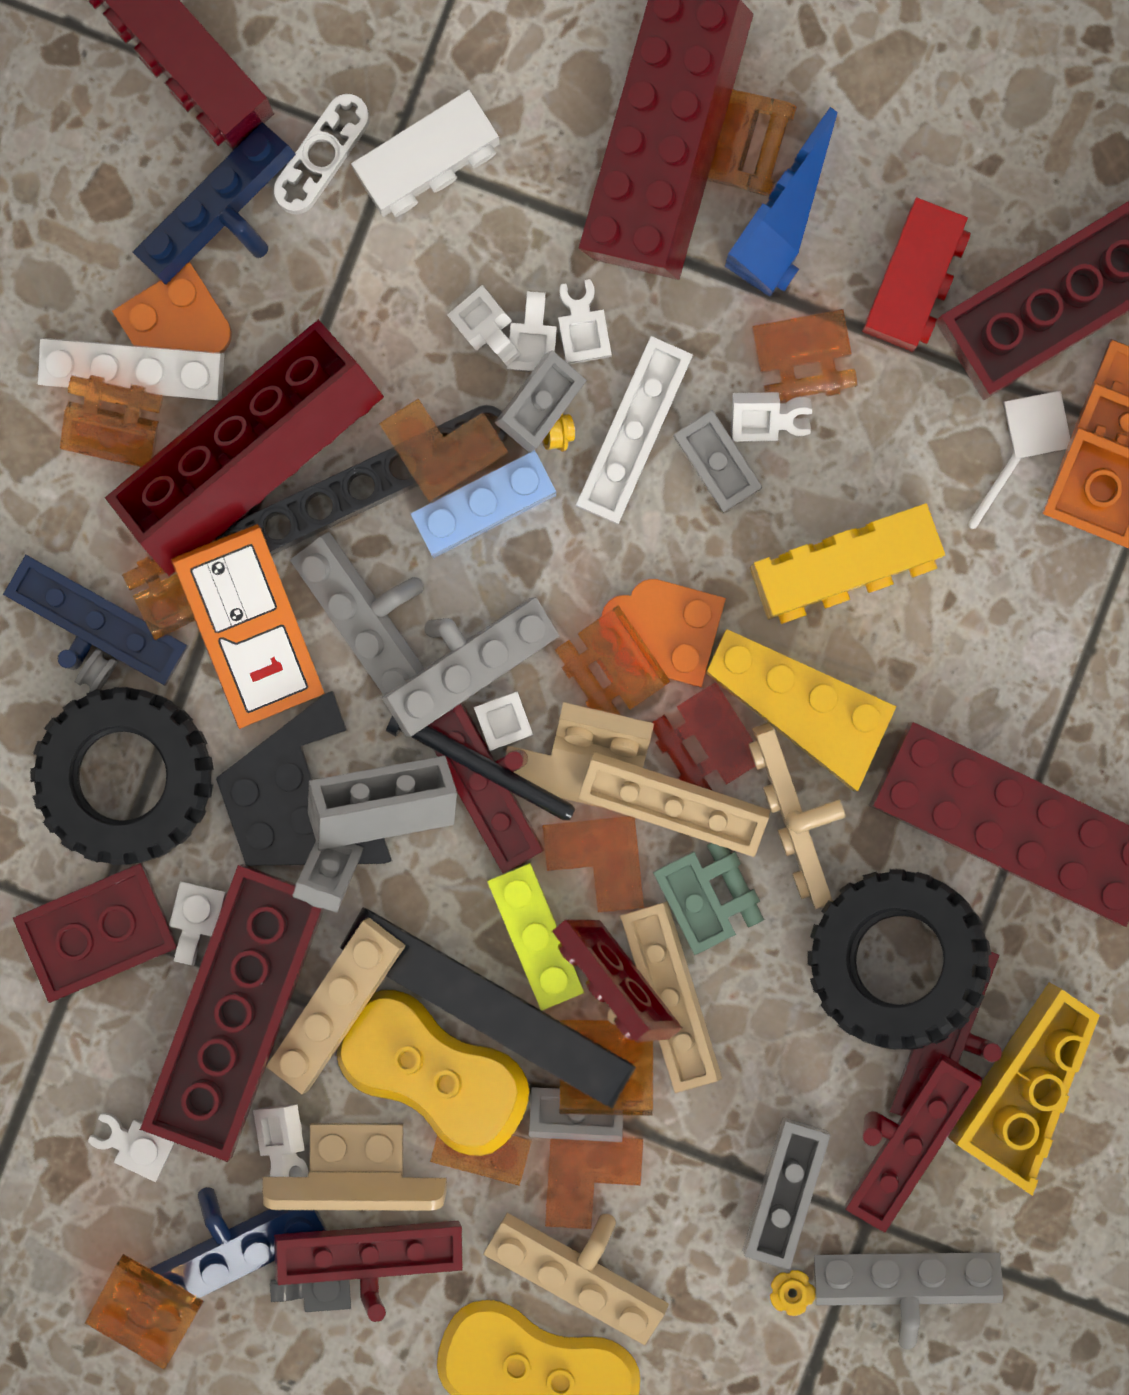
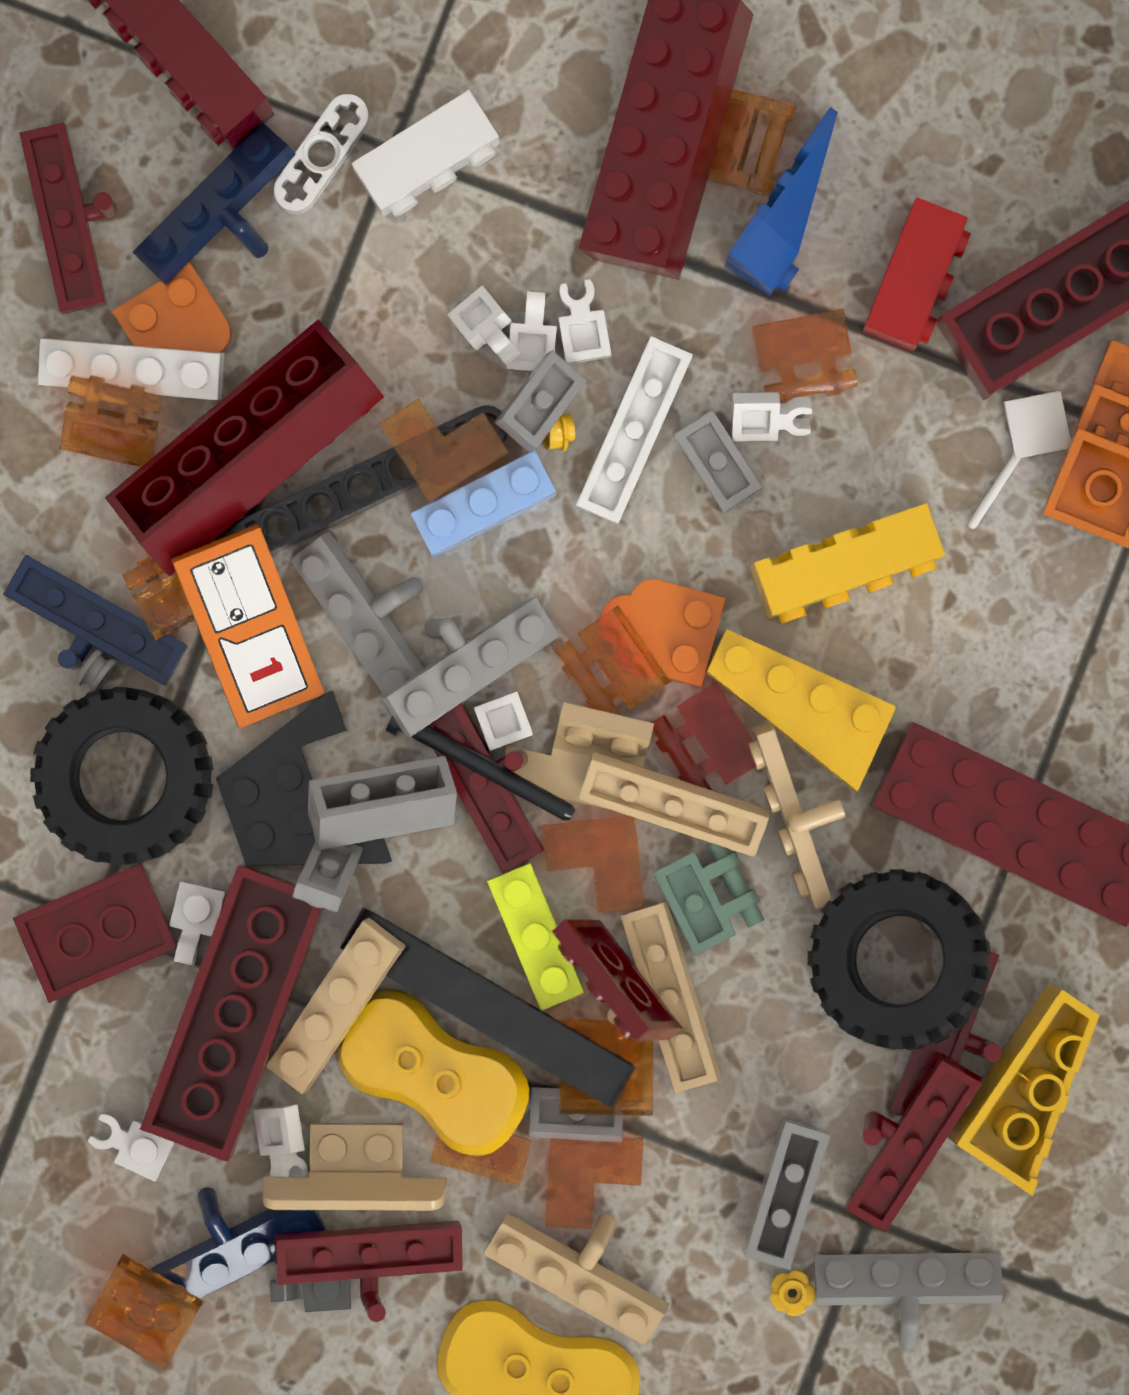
none -> dark red plate [19,122,118,314]

